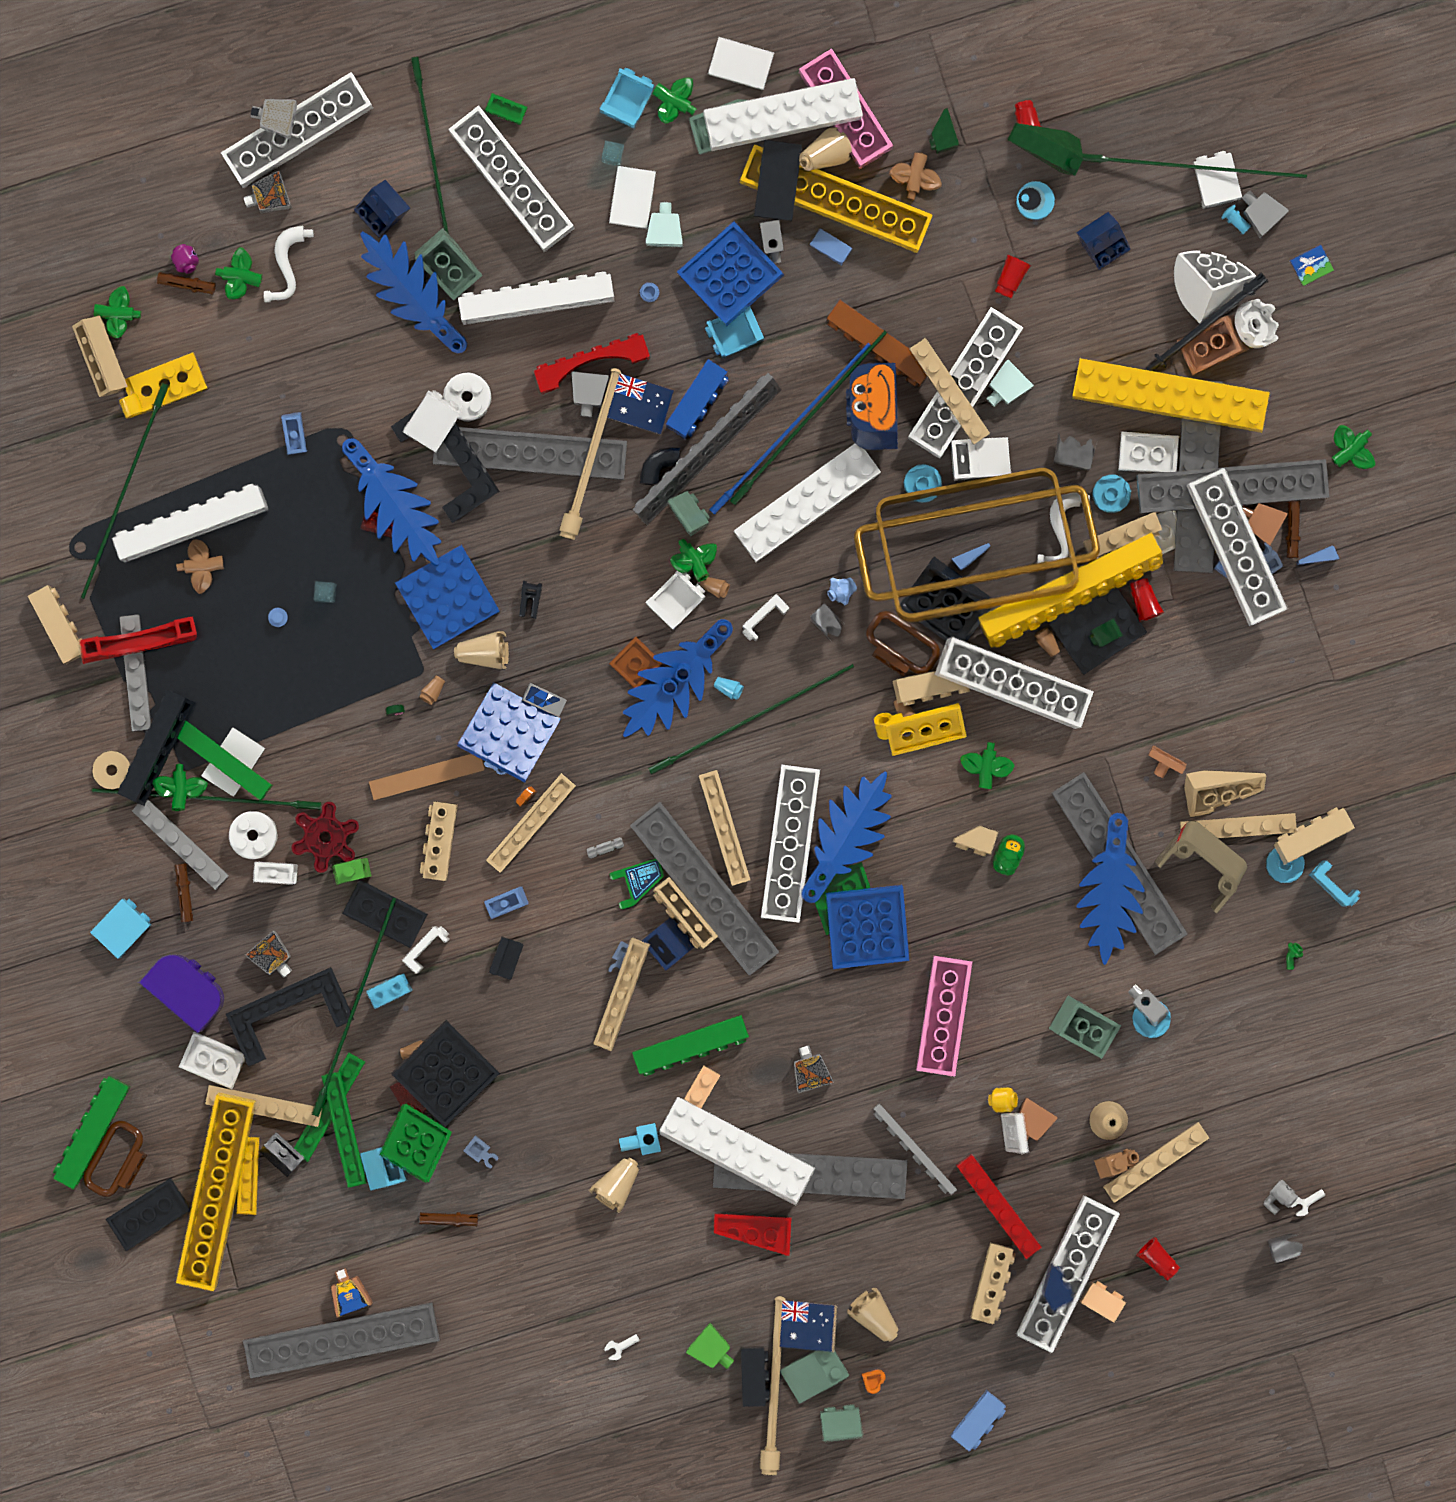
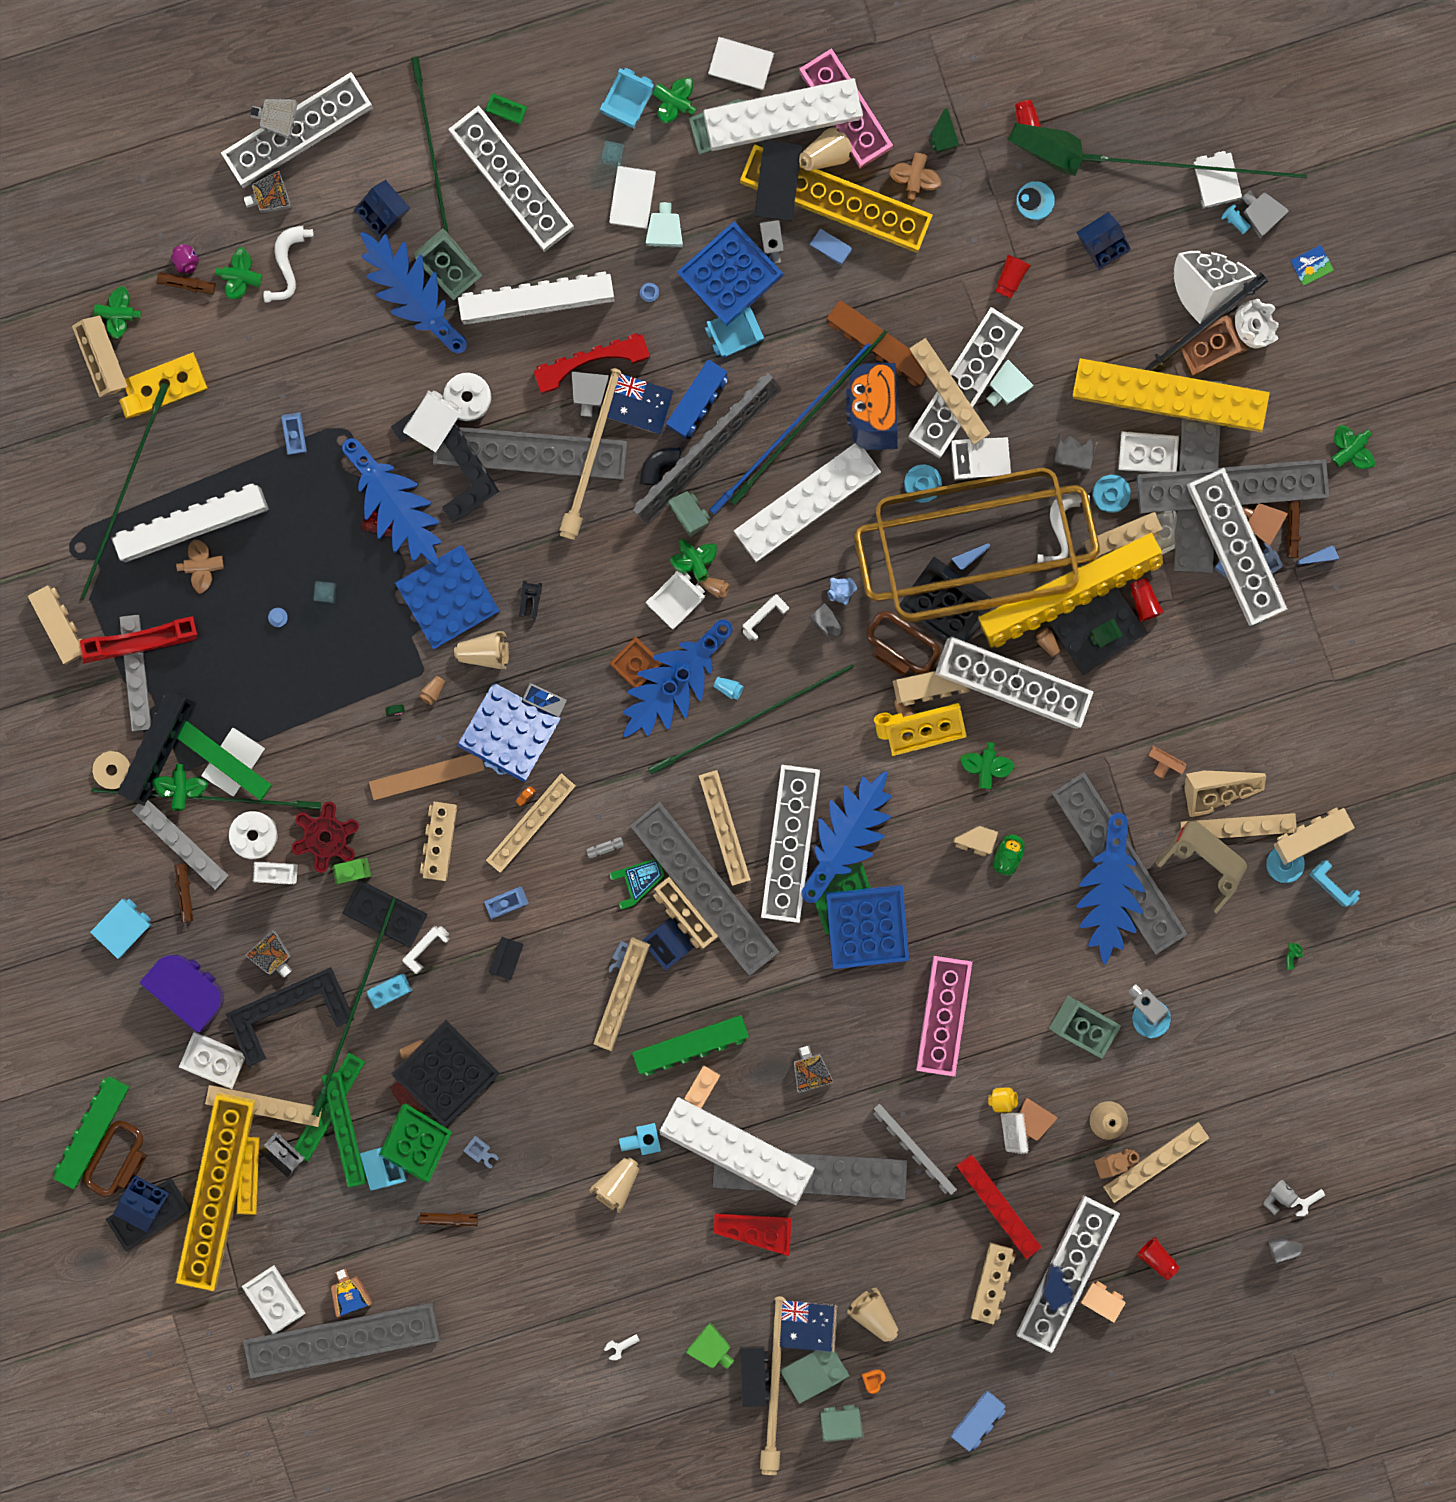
none -> dark blue slope [113,1175,169,1232]
none -> white tile [241,1265,305,1334]

